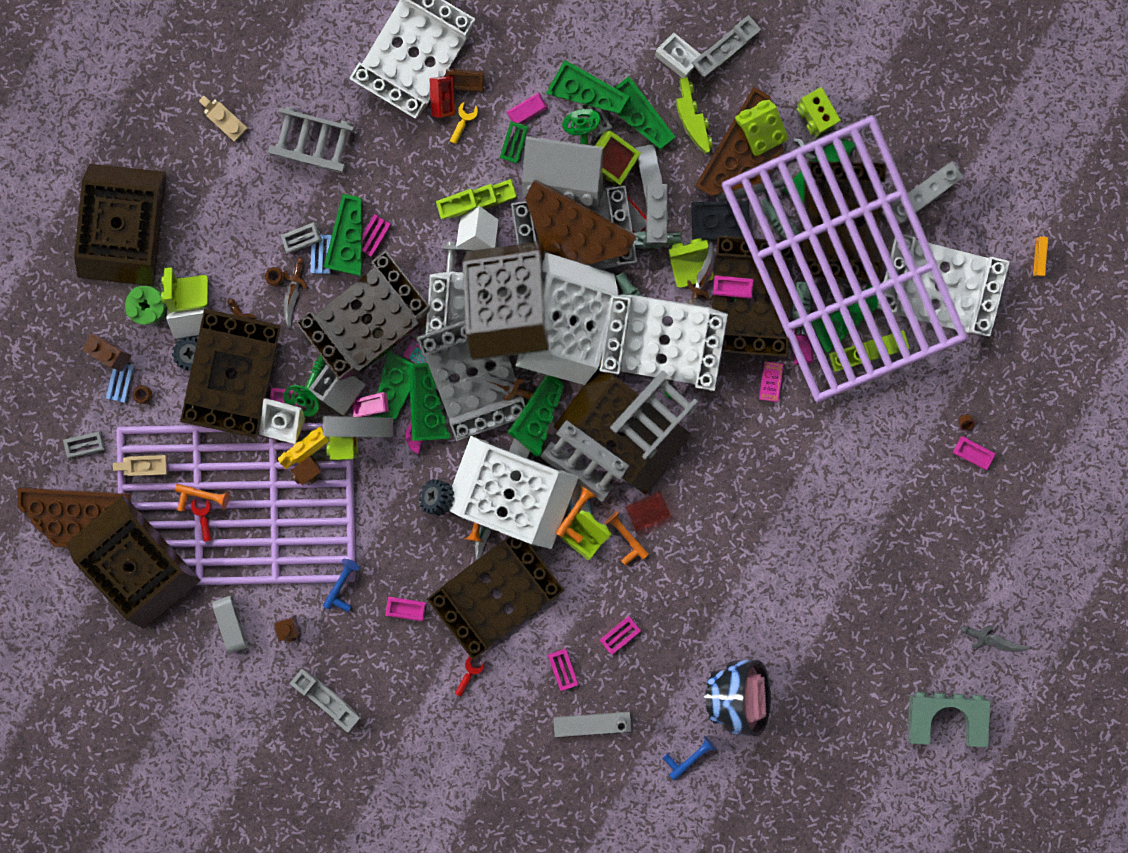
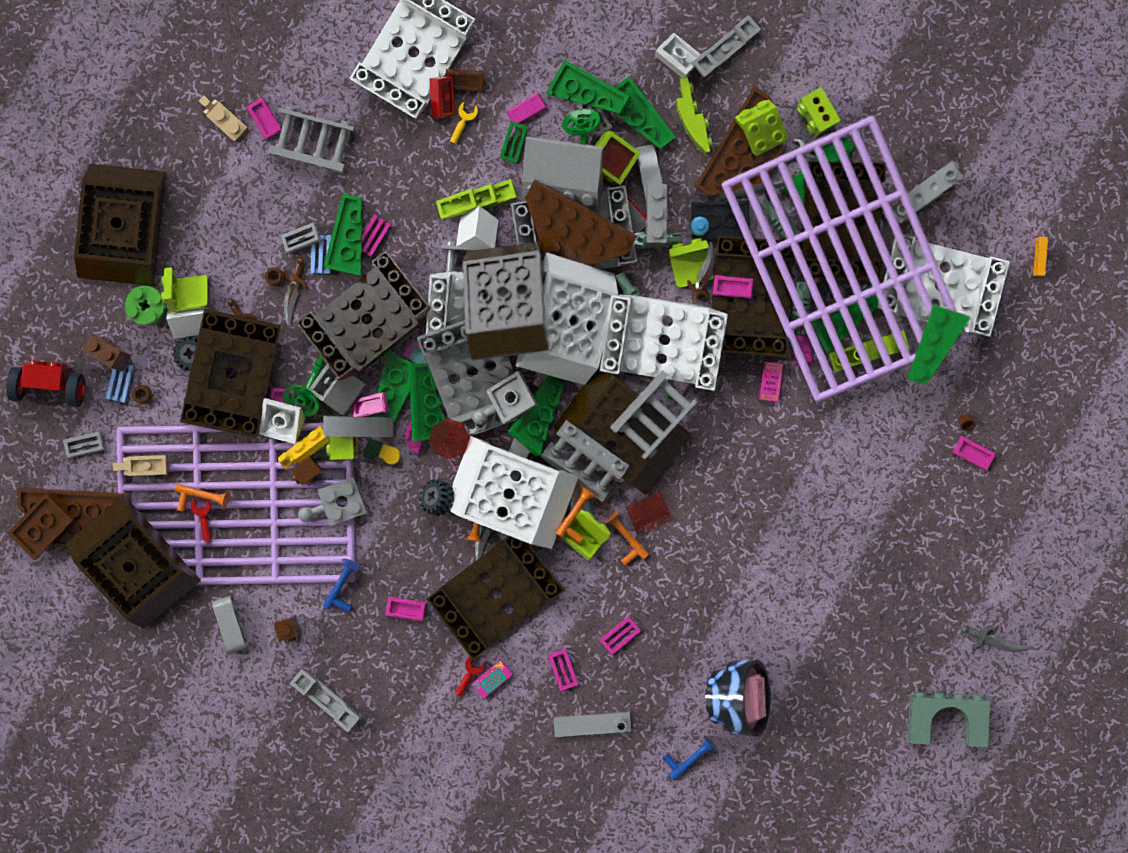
none -> brick [6,360,86,407]
none -> reddish brown plate [7,492,75,560]
none -> dark pink tile [247,97,282,140]
none -> light grey plate [298,477,367,526]
none -> leg [362,438,401,464]
none -> clear red piece [429,418,470,459]
none -> tile [471,659,513,699]
none -> light grey plate [472,371,538,425]
none -> dark azure piece [690,217,709,237]
none -> green wing [907,304,971,385]

